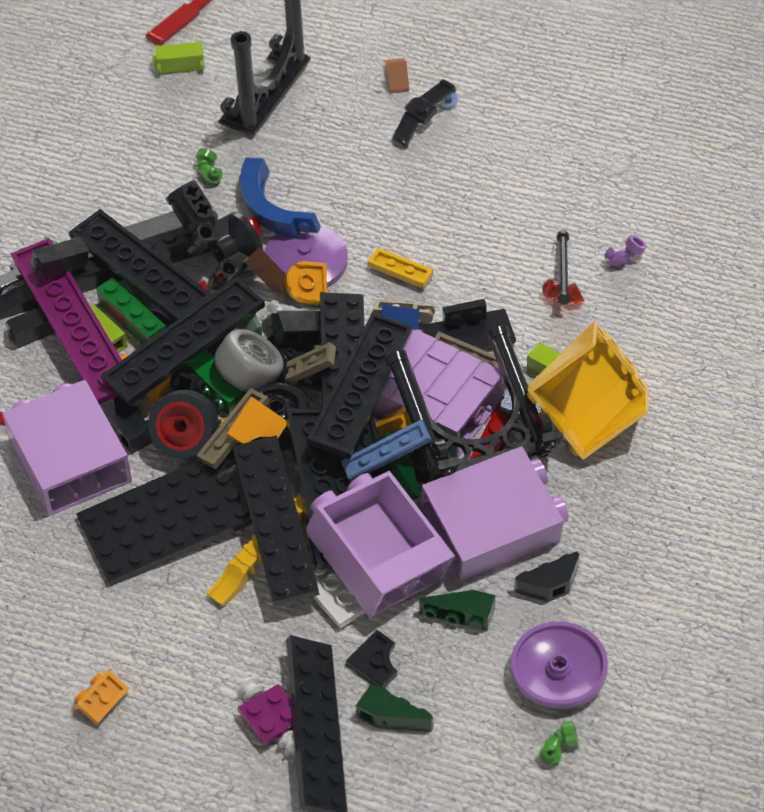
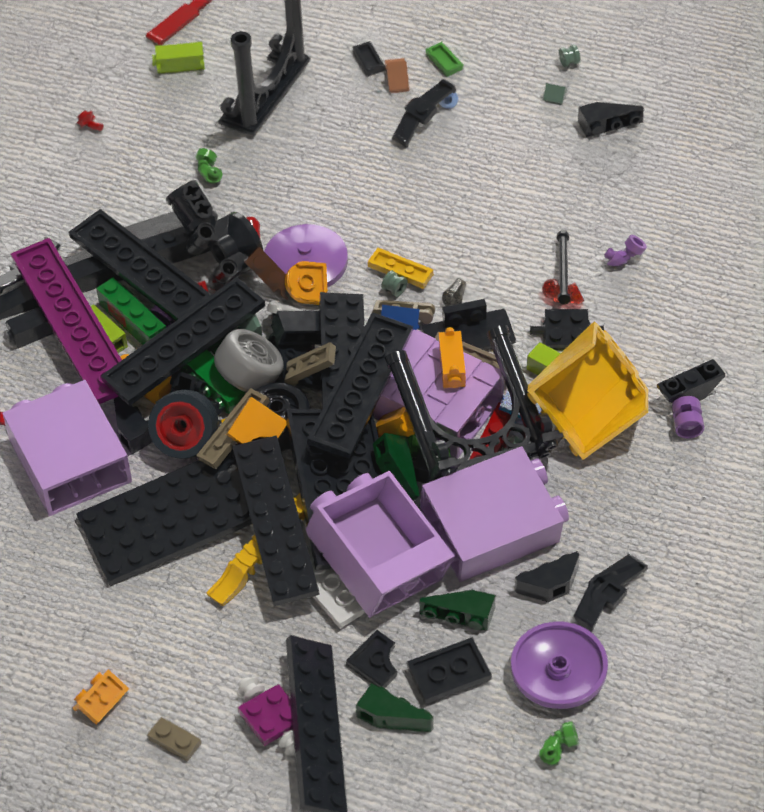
black brick [30,237,89,279] -> none
blue arch [240,157,321,238] -> none
medium blue tile [341,419,432,482] -> none
none -> red plate [76,110,104,131]
none -> dark tan plate [147,717,202,762]
none -> black tile [352,41,385,77]
none -> sand green wheel [381,270,408,297]
none -> black plate [407,637,492,704]
none -> bright green tile [425,42,463,77]
none -> light orange brick [439,327,466,388]
none -> clear smoke cone [442,279,467,306]
none -> black plate [530,309,604,350]
none -> sand green slope [543,83,568,104]
none -> sand green wheel [559,44,581,67]
none -> black plate [574,554,648,633]
none -> black slope [578,102,644,137]
none -> black slope [657,359,725,403]
none -> medium lavender wheel [672,396,705,438]

